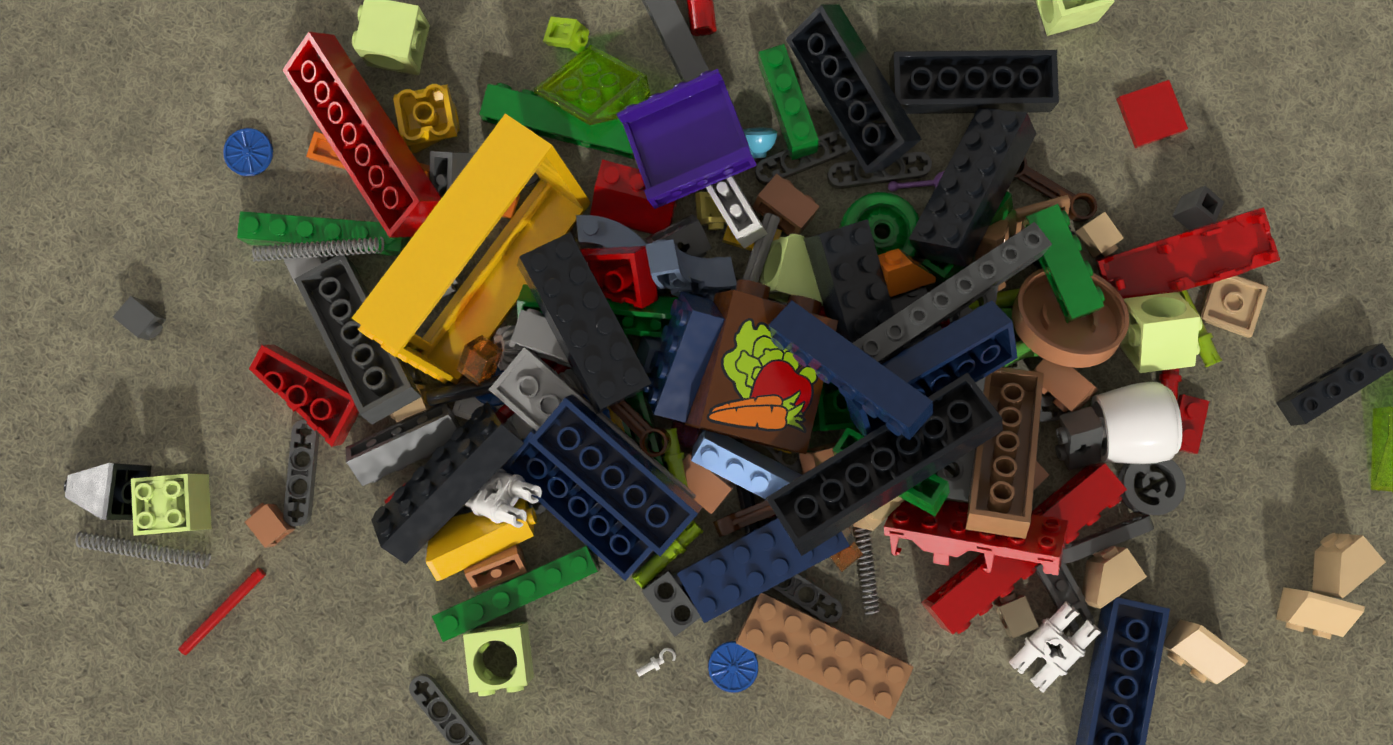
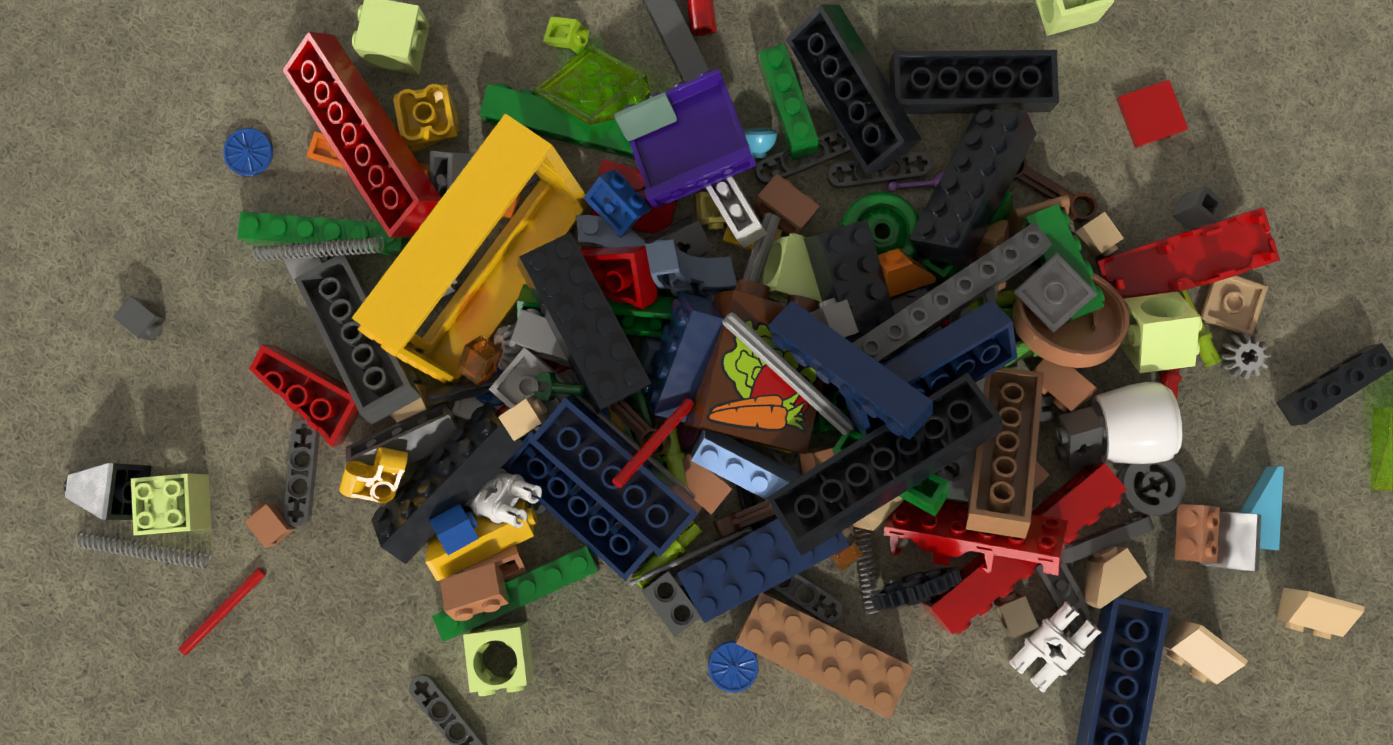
white hand [636,648,676,676] -> none
red plate [1178,394,1210,454] -> none
tan slope [1312,533,1386,598] -> none
none -> yellow piece [339,446,408,503]
none -> blue brick [429,504,479,555]
none -> nougat brick [440,563,509,621]
none -> tan brick [498,395,548,441]
none -> dark green bar [533,372,586,401]
none -> blue bracket [584,170,651,238]
none -> red bar [612,398,695,488]
none -> sand green slope [614,92,677,141]
none -> light grey piece [629,526,753,586]
none -> light grey axle [722,312,854,435]
none -> light grey brick [810,298,858,338]
none -> black gear [870,567,962,610]
none -> flat silver tile [1014,253,1097,333]
none -> nougat brick [1175,504,1220,563]
none -> tile [1199,512,1261,571]
none -> light grey gear [1220,332,1272,379]
none -> medium azure slope [1240,466,1284,550]

